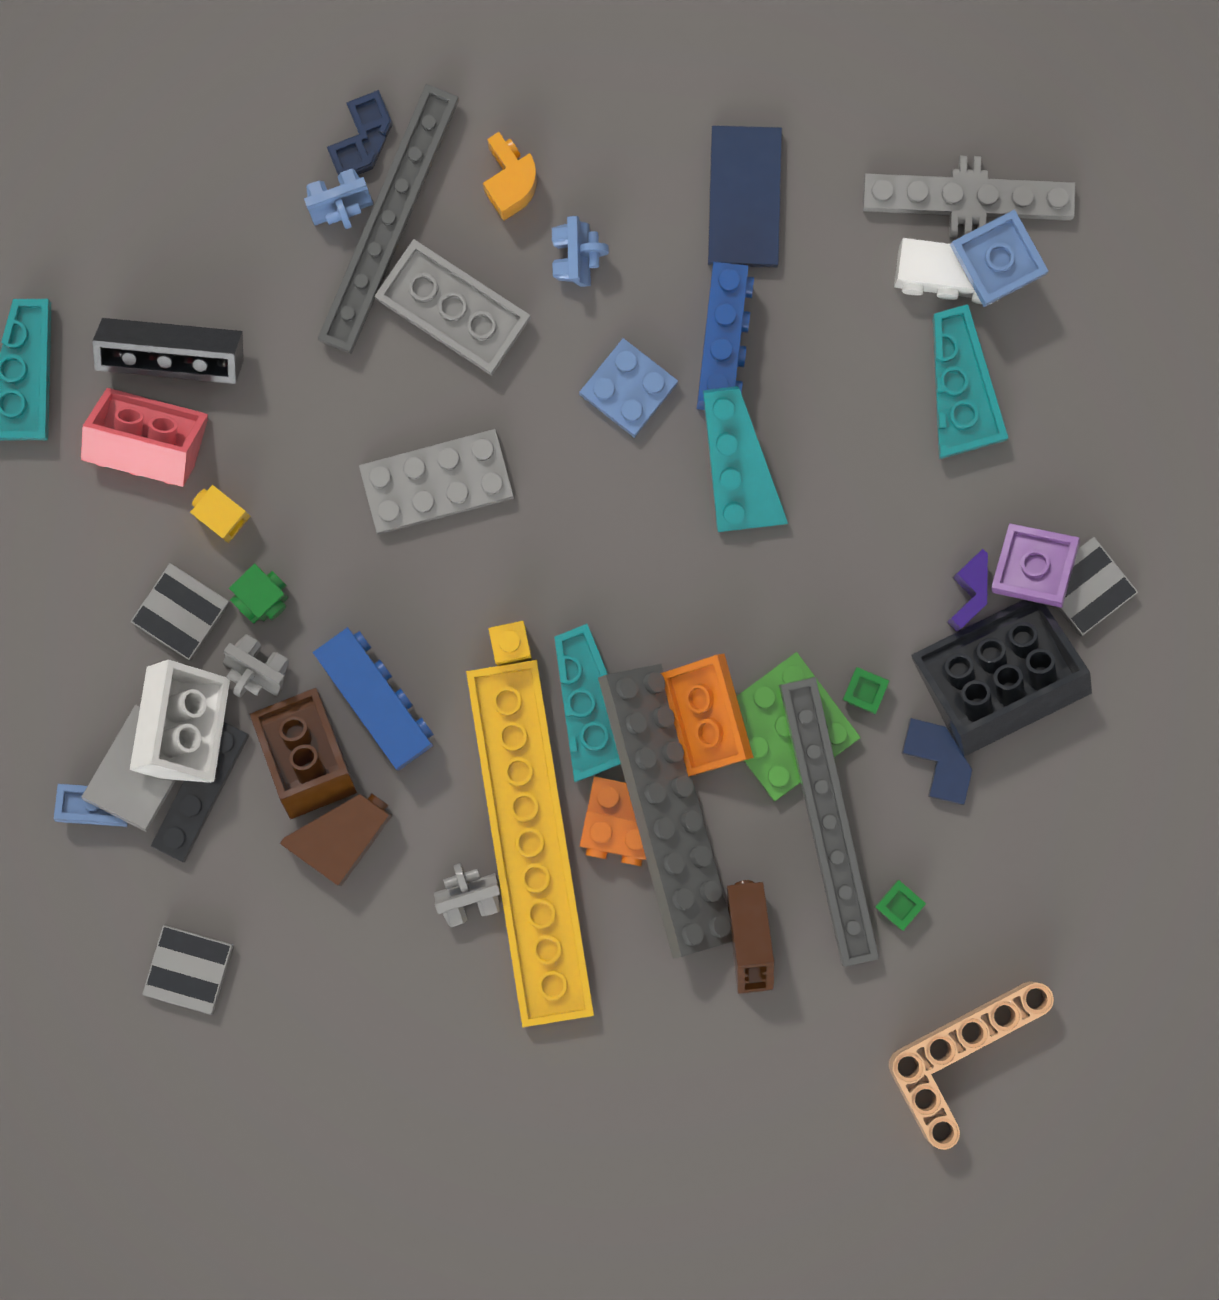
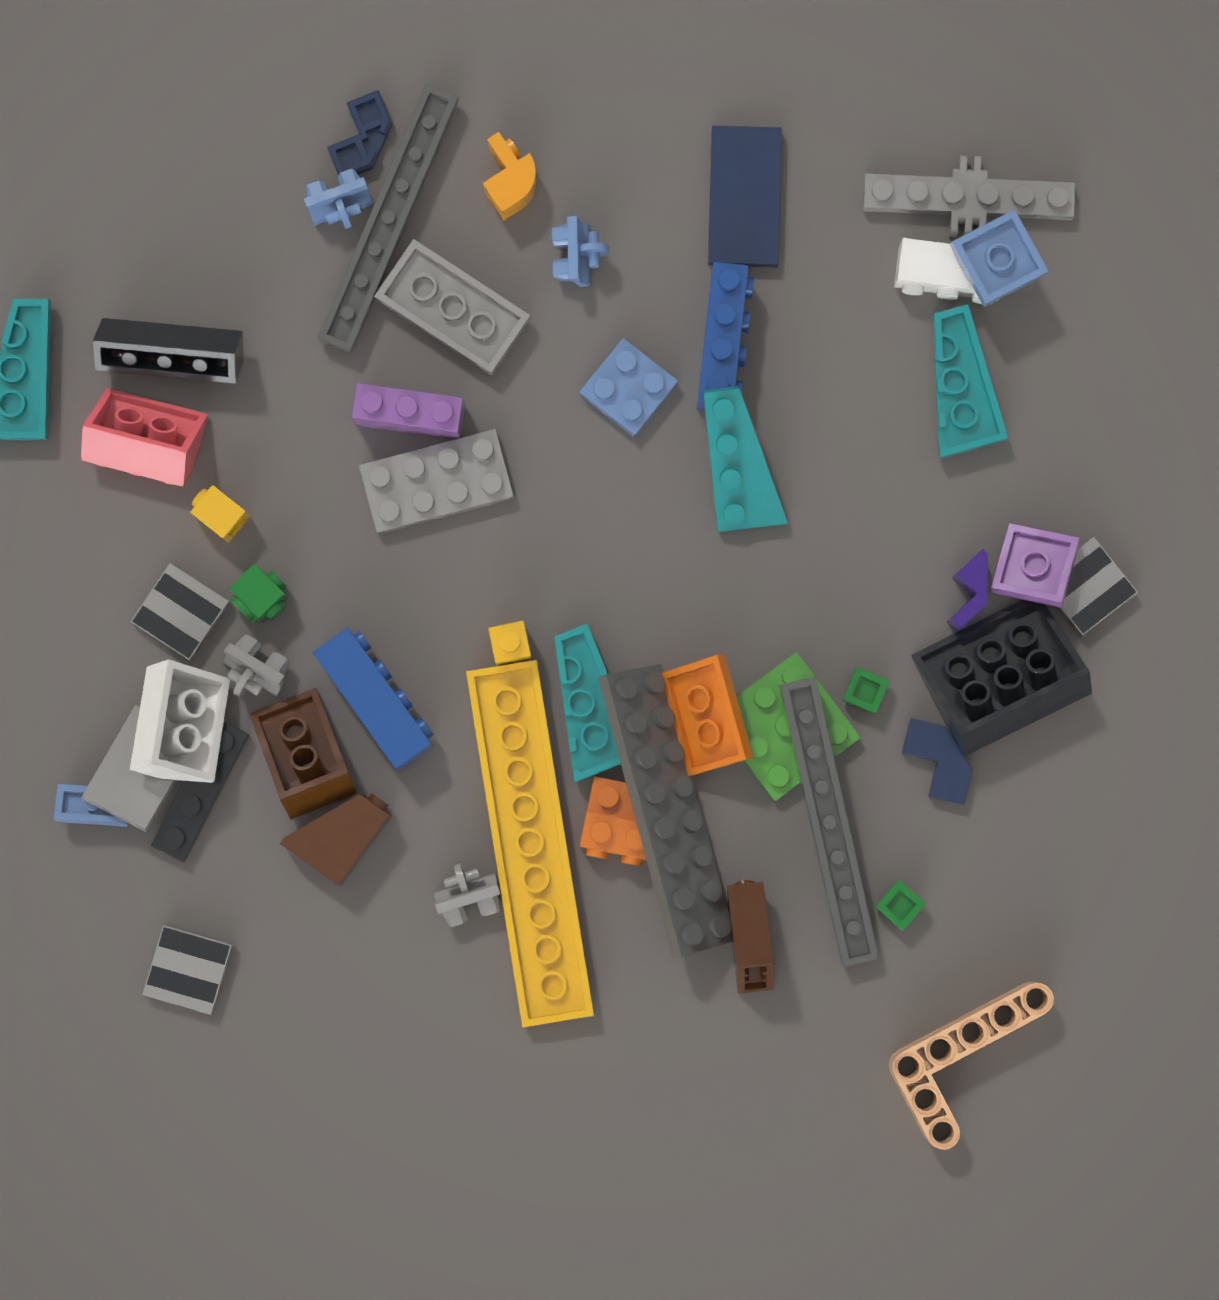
none -> medium lavender brick [352,383,465,439]

